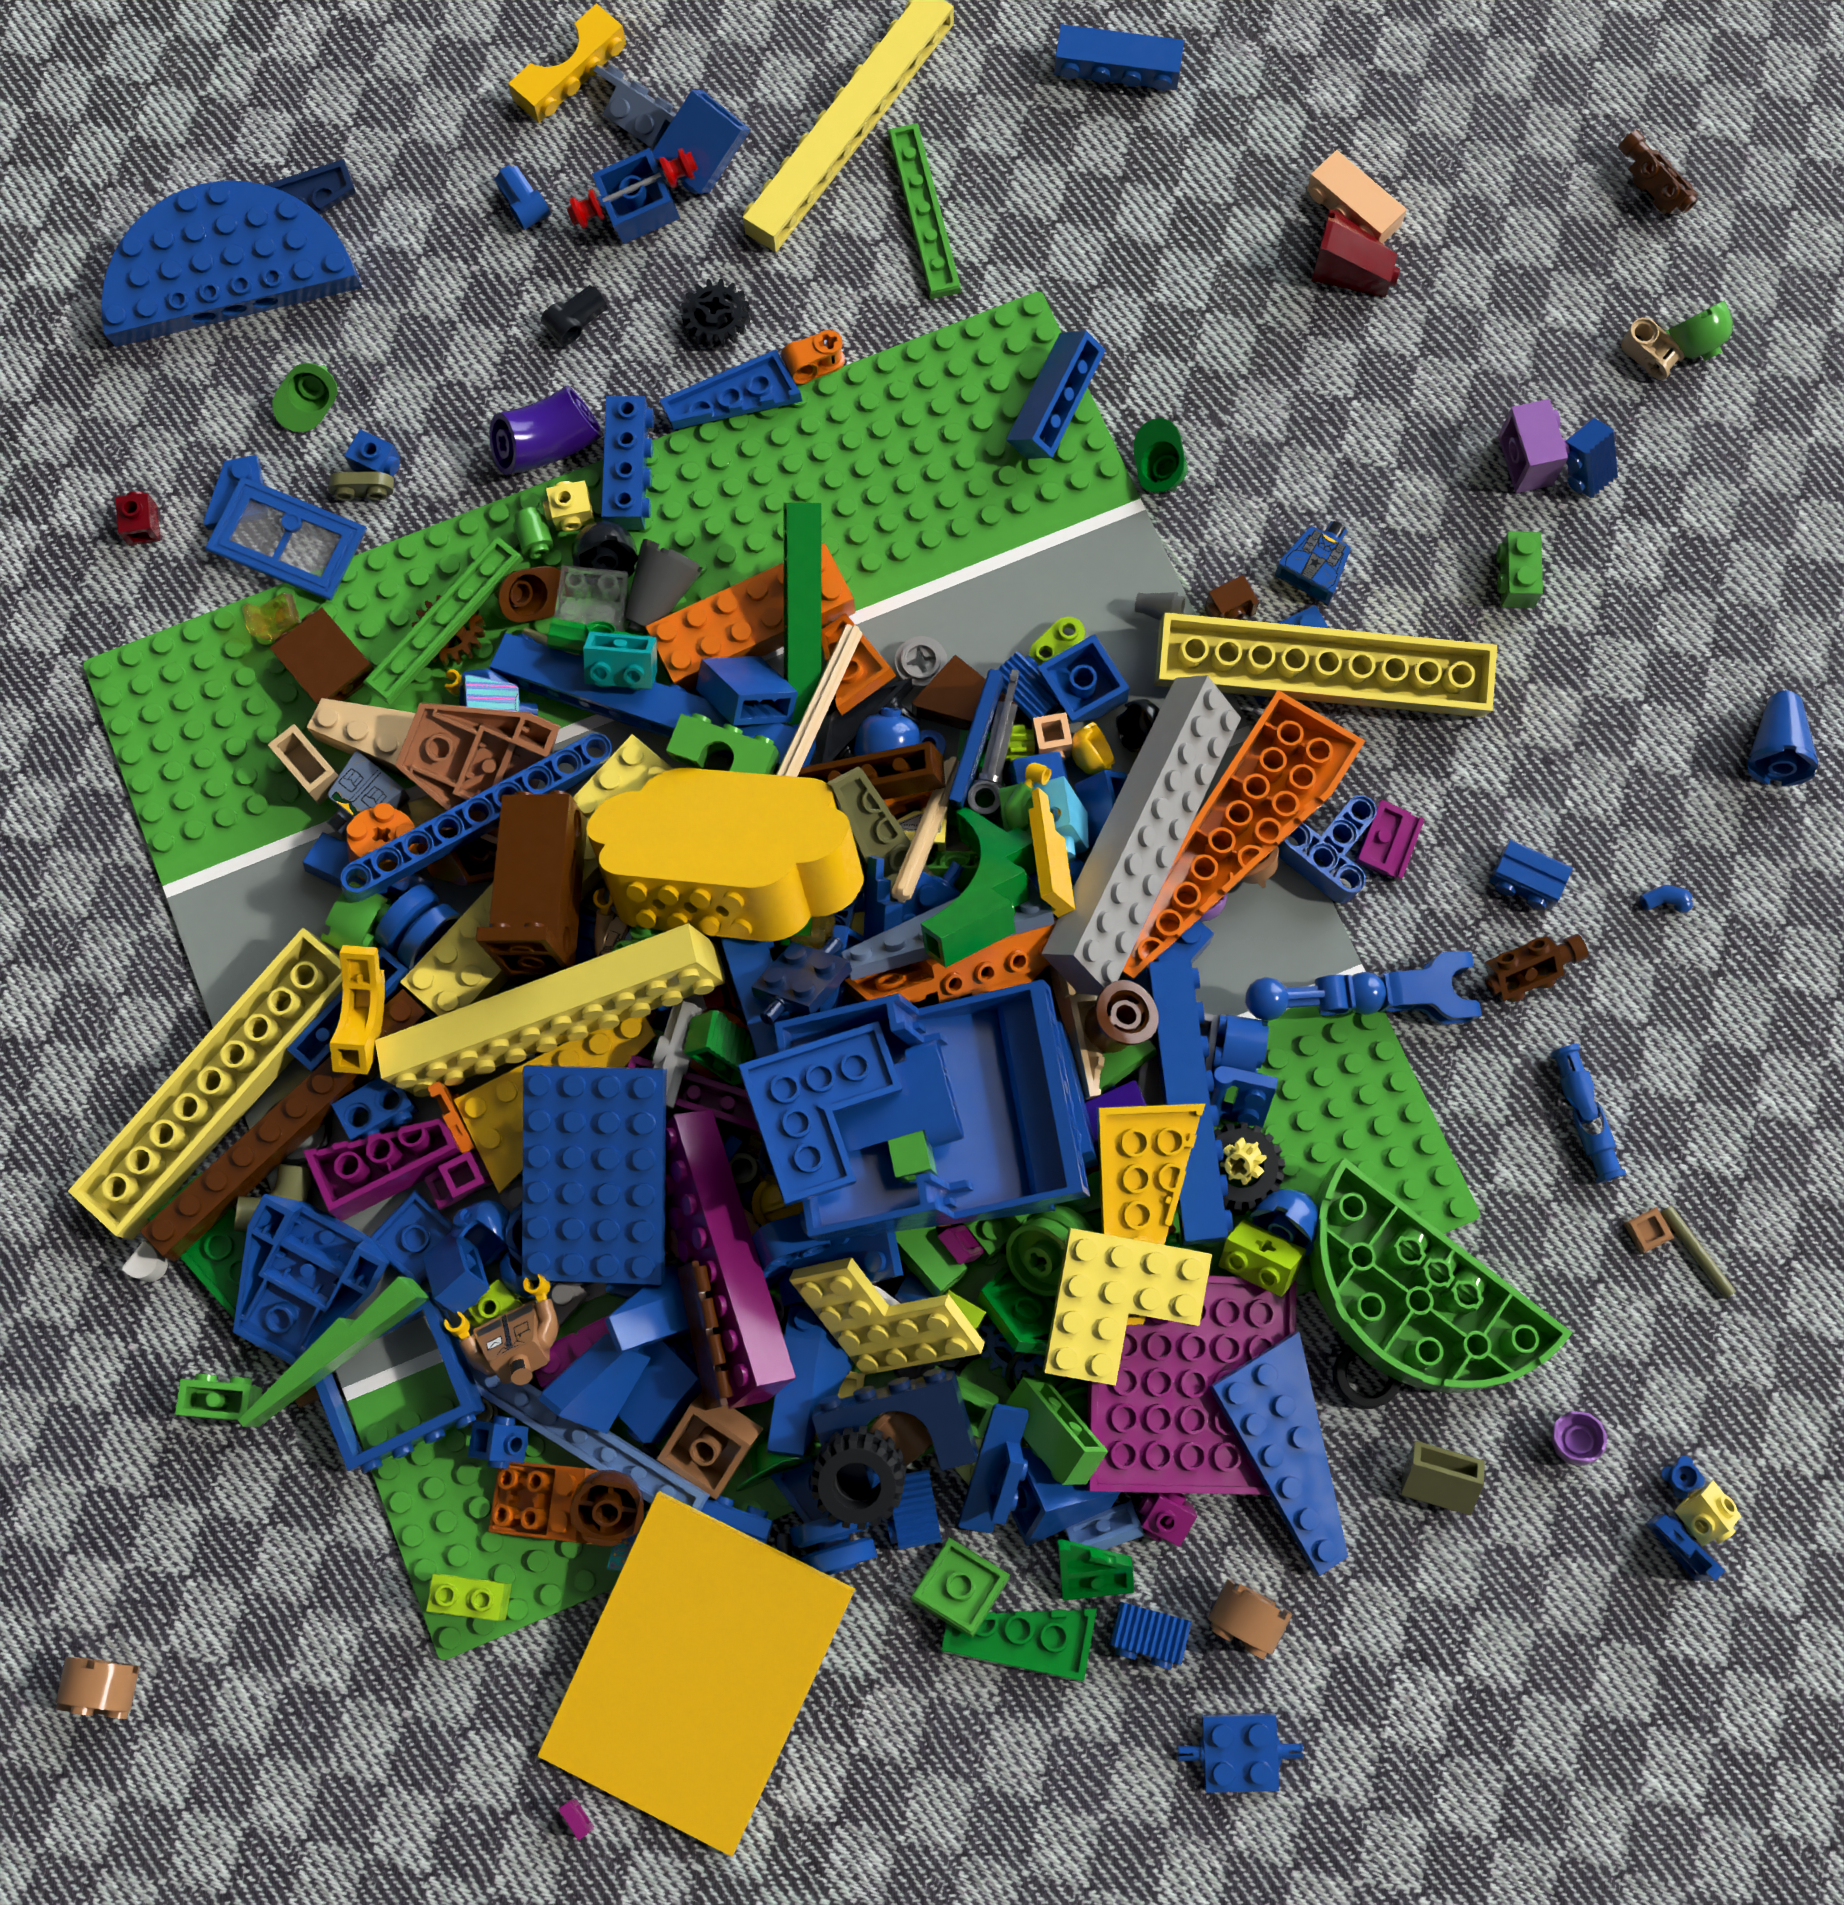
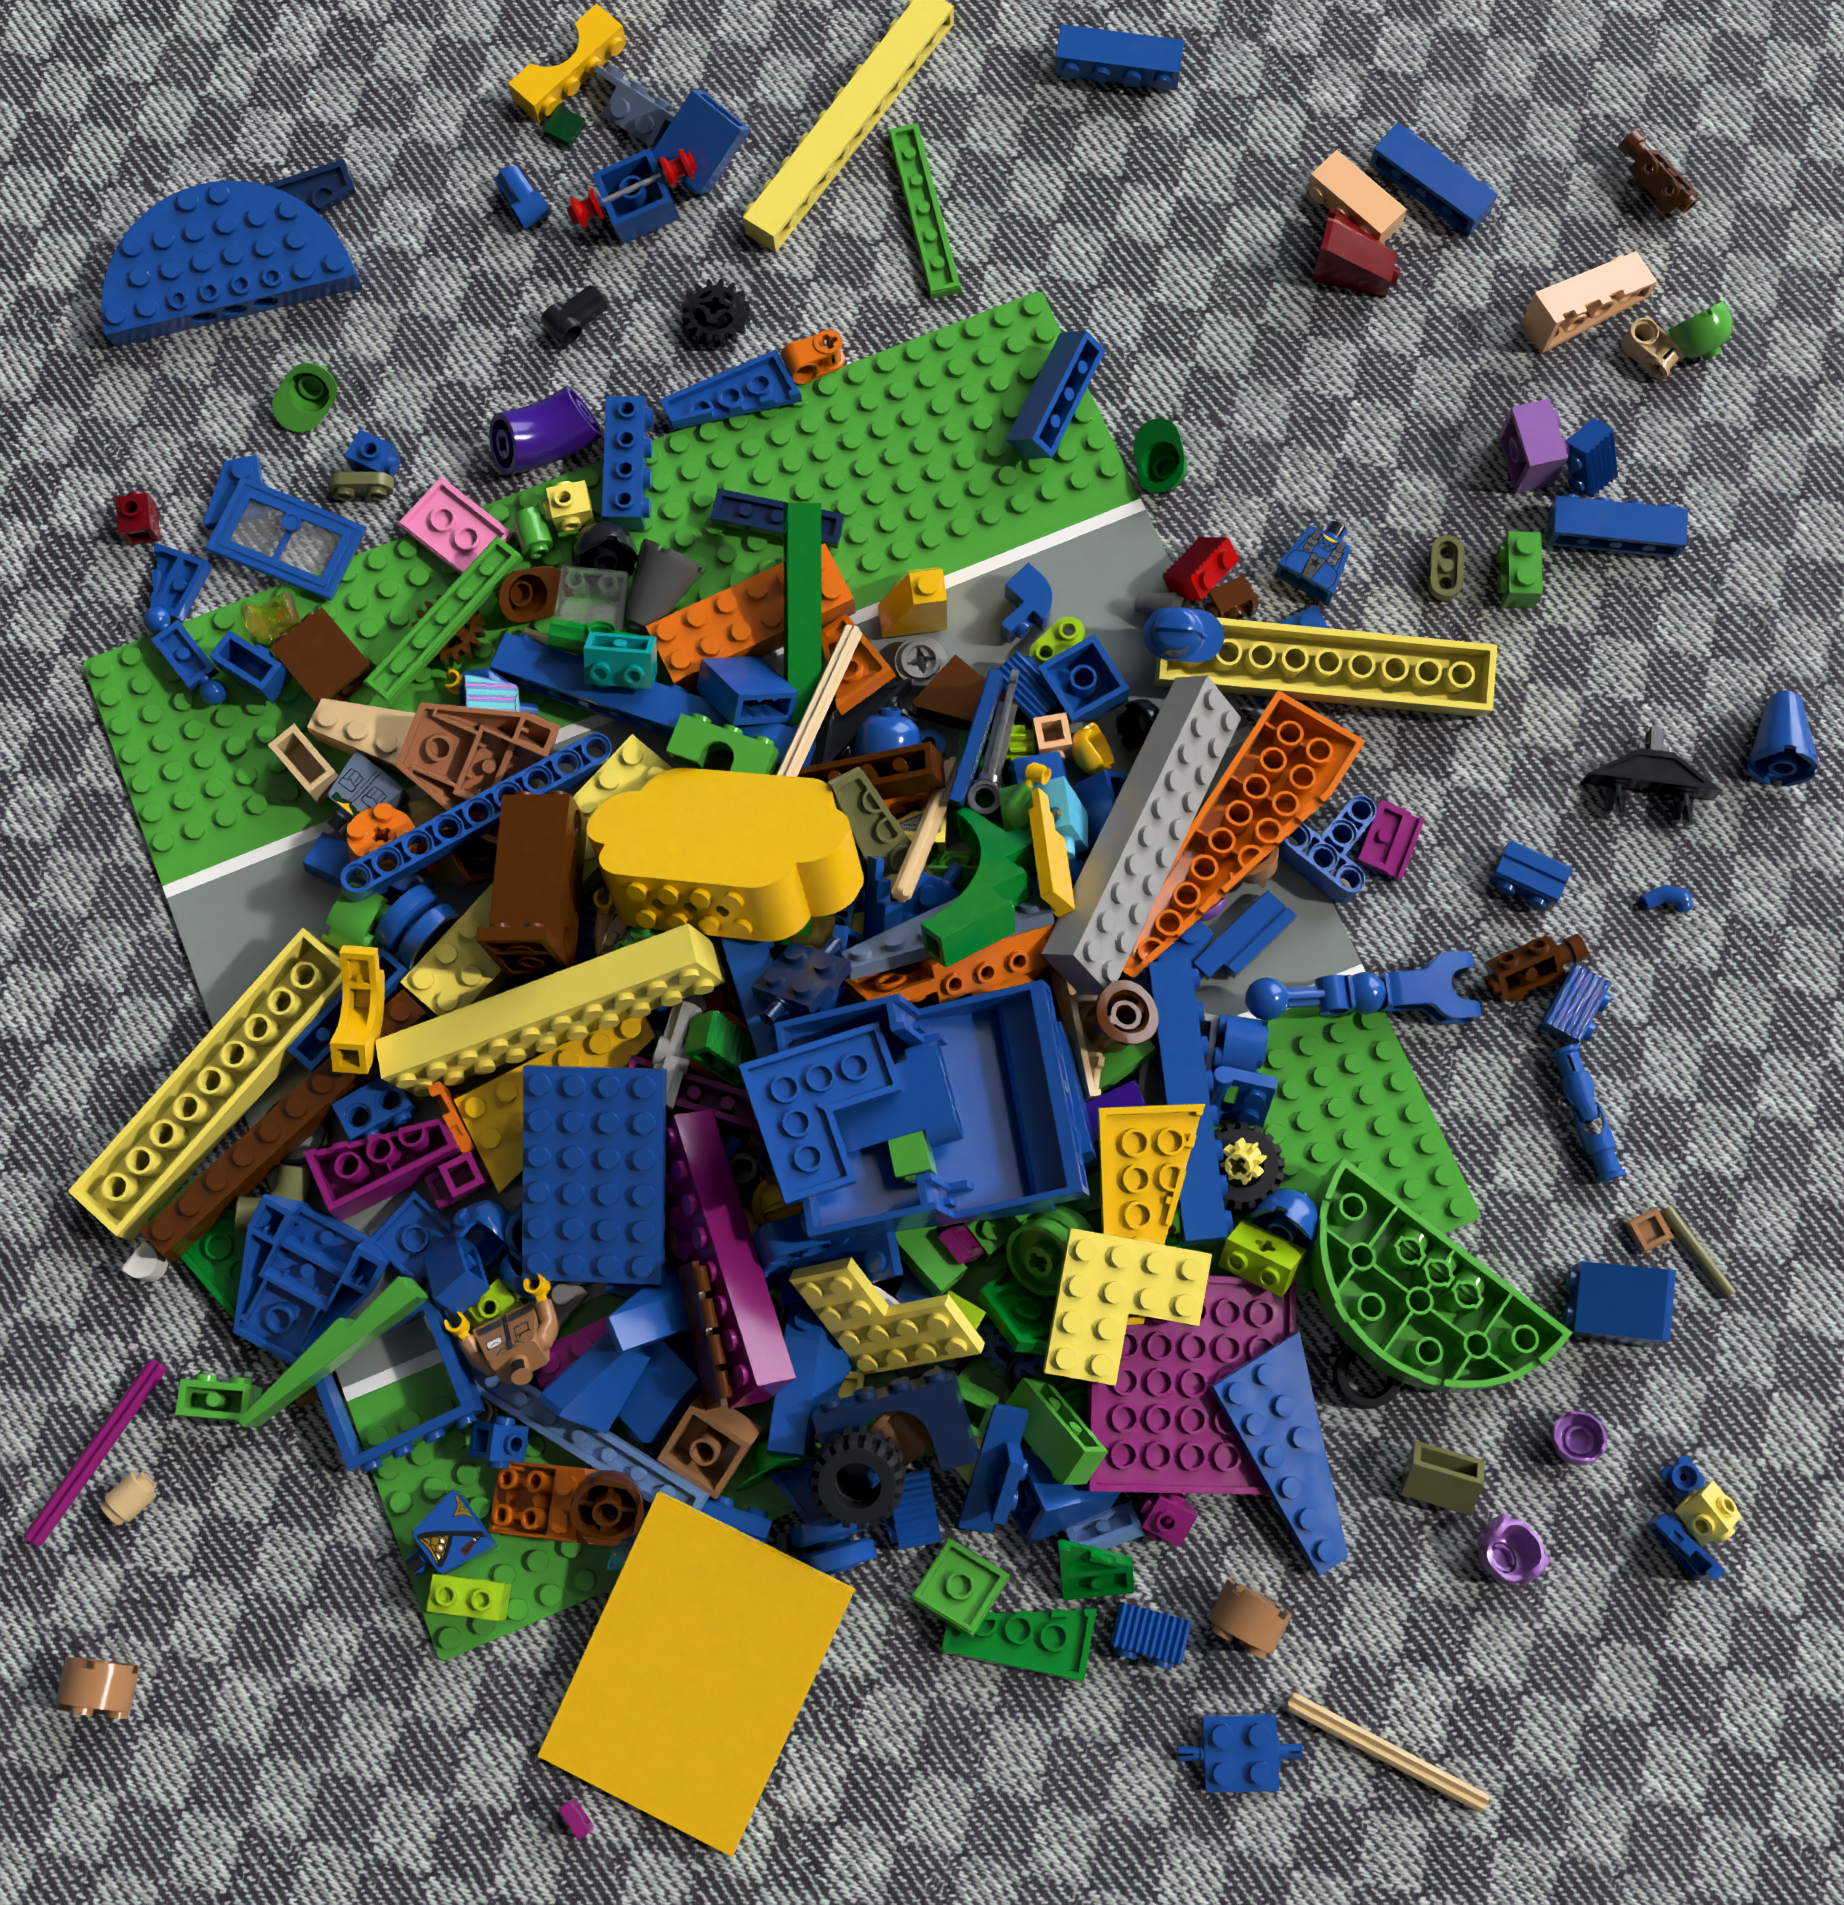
none -> magenta axle [24,1359,166,1546]
none -> tan brick [101,1472,156,1525]
none -> blue plate [143,606,227,705]
none -> blue wing [150,543,213,623]
none -> blue brick [209,630,292,704]
none -> bright pink tile [398,477,515,575]
none -> blue torso [405,1490,498,1576]
none -> dark green tile [542,105,586,148]
none -> dark blue plate [710,488,845,549]
none -> yellow slope [878,567,947,638]
none -> blue brick [1000,562,1052,644]
none -> blue piece [1143,607,1224,663]
none -> red brick [1162,537,1239,602]
none -> blue piece [1192,890,1297,981]
none -> tan axle [1285,1693,1489,1813]
none -> blue brick [1369,122,1498,237]
none -> olive plate [1428,535,1464,601]
none -> medium lavender hair [1477,1513,1550,1586]
none -> light nougat wedge [1521,251,1657,354]
none -> blue brick [1538,963,1612,1045]
none -> blue brick [1547,494,1688,558]
none -> blue slope [1562,1261,1676,1348]
none -> black connector [1580,726,1723,826]

